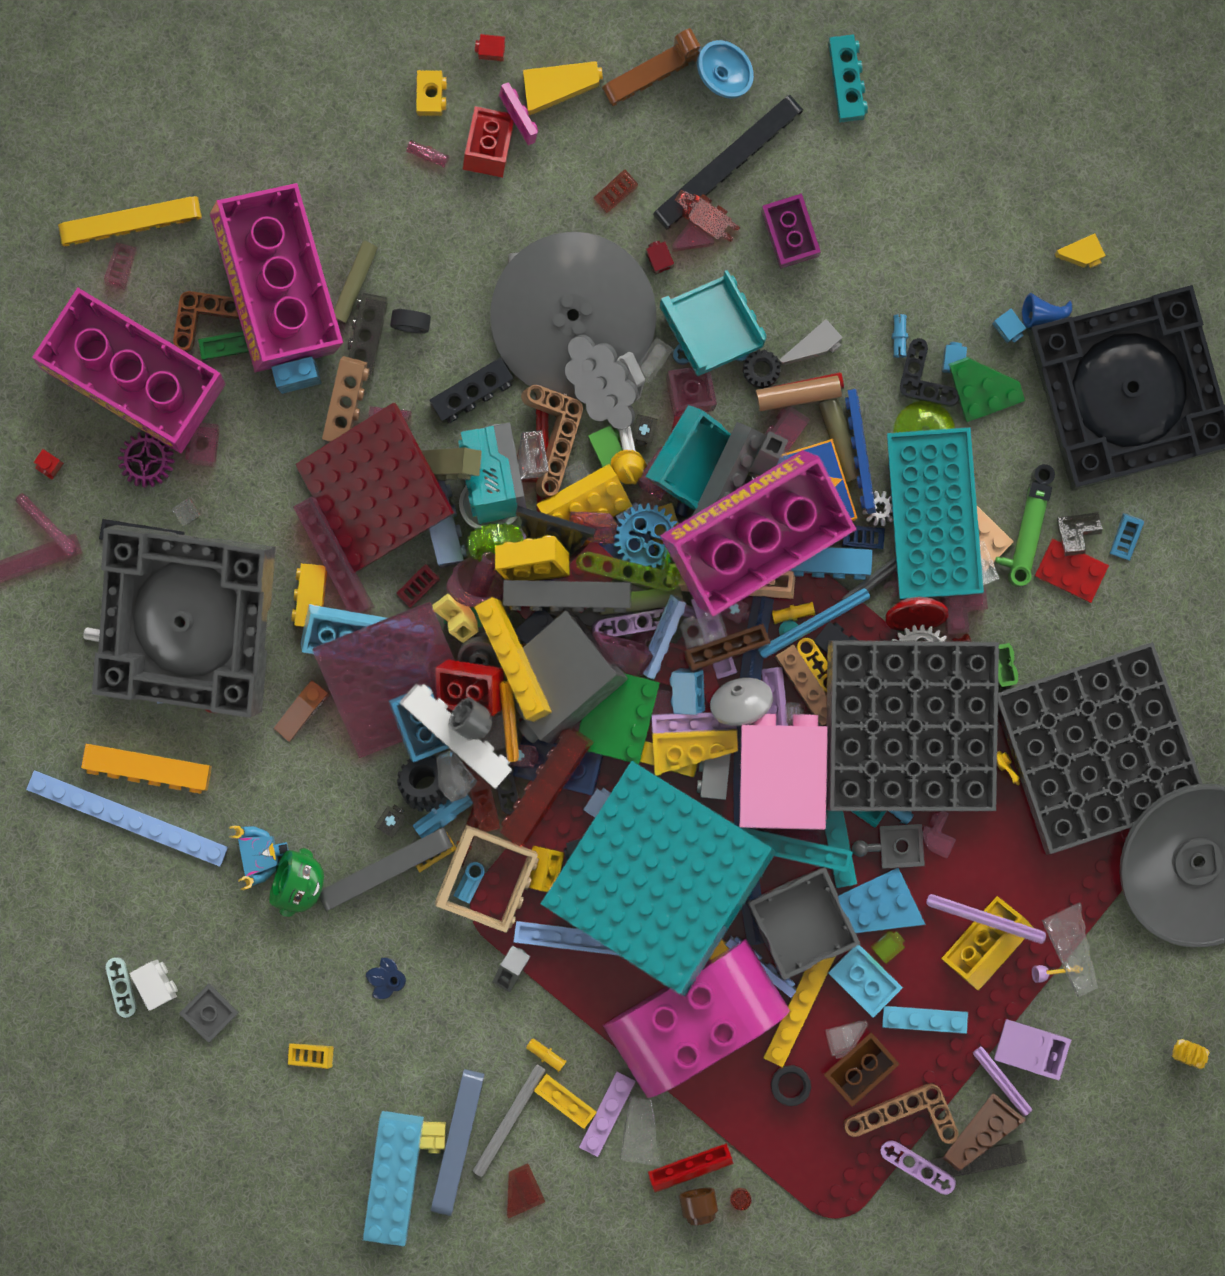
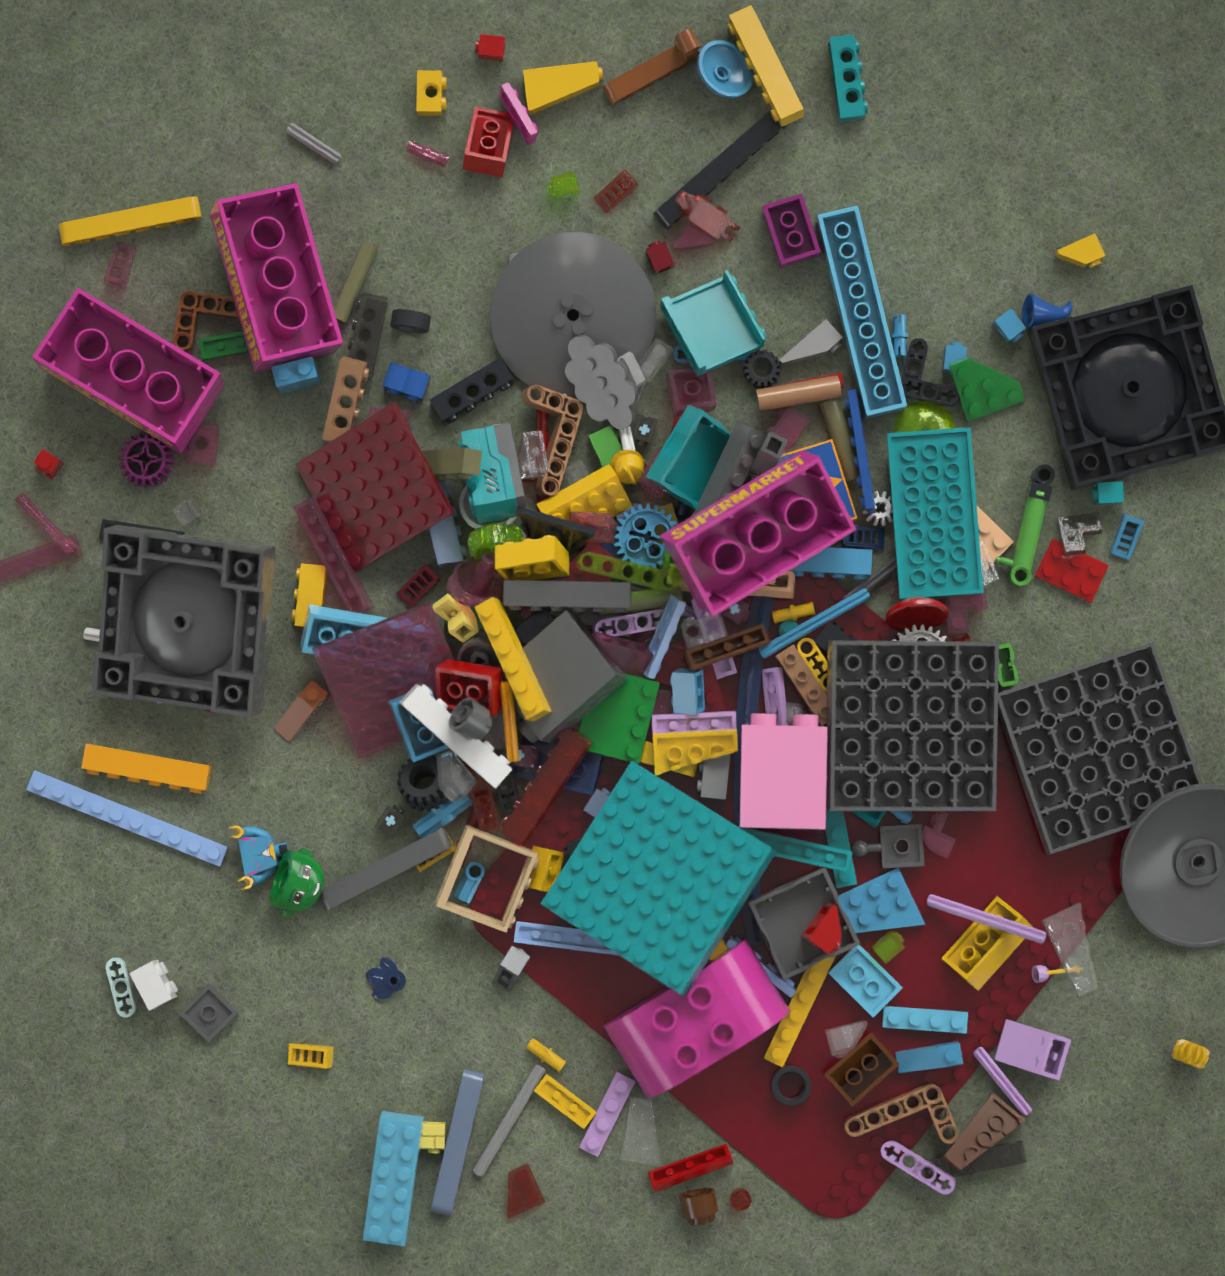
light grey dish [710,678,773,726] -> none
yellow plate [997,751,1020,785] -> none
none -> light grey axle [286,123,341,164]
none -> blue brick [383,362,431,403]
none -> clear neon green brick [547,171,579,201]
none -> yellow brick [727,5,804,127]
none -> red slope [801,902,842,954]
none -> medium azure brick [816,205,907,419]
none -> dark azure slope [895,1041,963,1073]
none -> teal brick [1092,481,1124,505]

